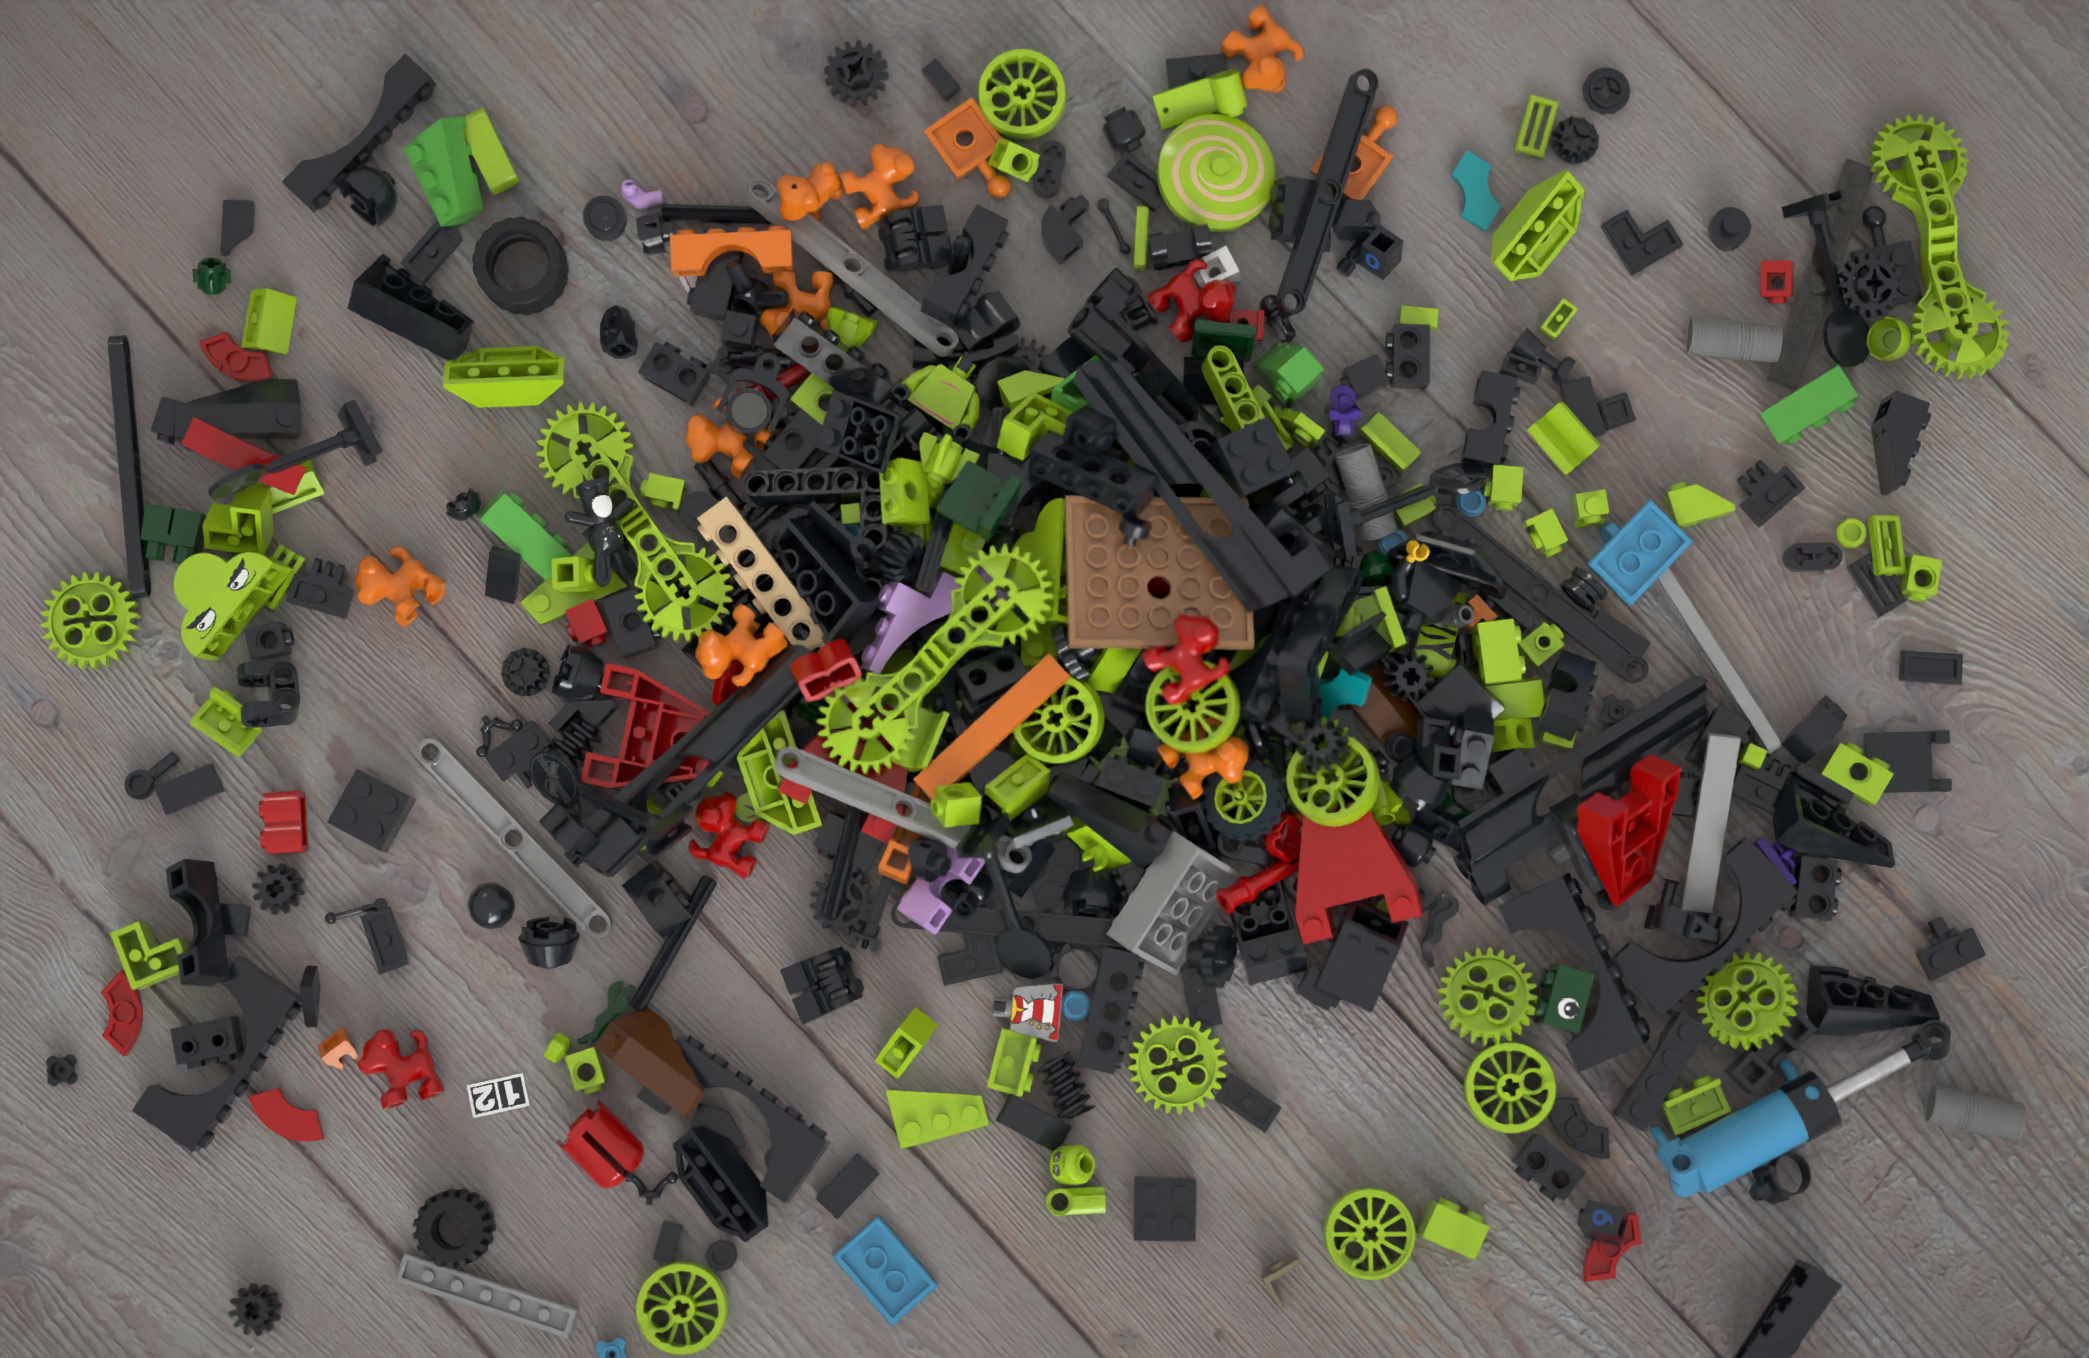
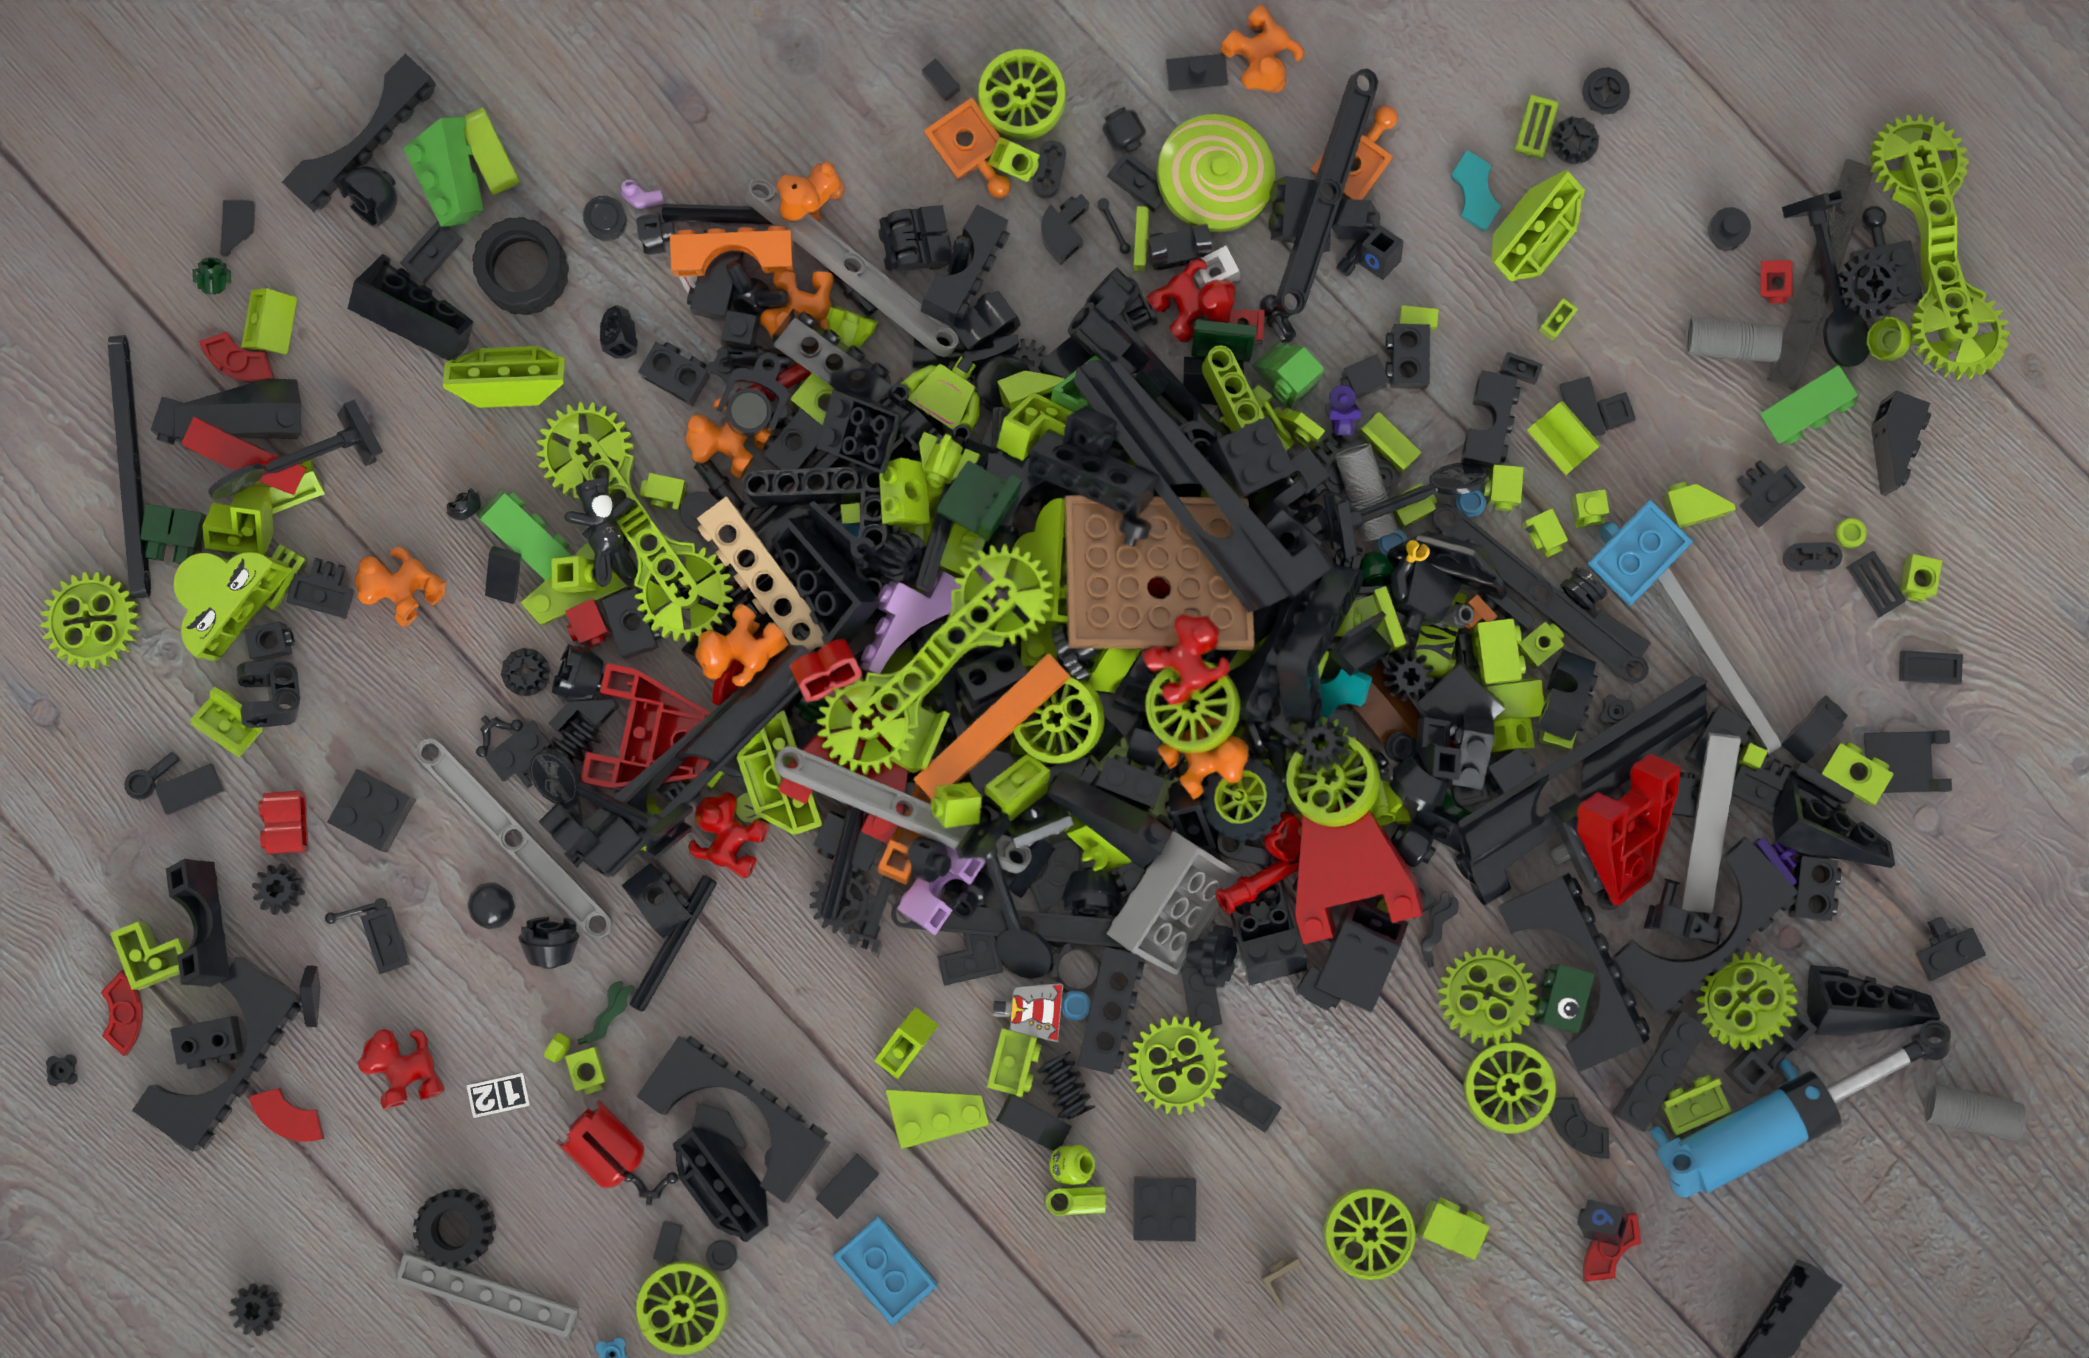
black tile [220,903,251,936] -> none
orange tile [318,1027,357,1070] -> none
reddish brown wedge [594,1006,705,1118] -> none
black hips [780,946,864,1025] -> none
black gear [824,40,889,107] -> none
orange animal [839,143,920,229] -> none
lime door [1151,69,1248,130] -> none
black piece [1510,328,1576,385] -> none
black brick [1511,1133,1586,1201] -> none
black tile [1600,210,1684,277] -> none
black piece [1749,1152,1811,1204] -> none
lime tile [1867,515,1907,576] -> none

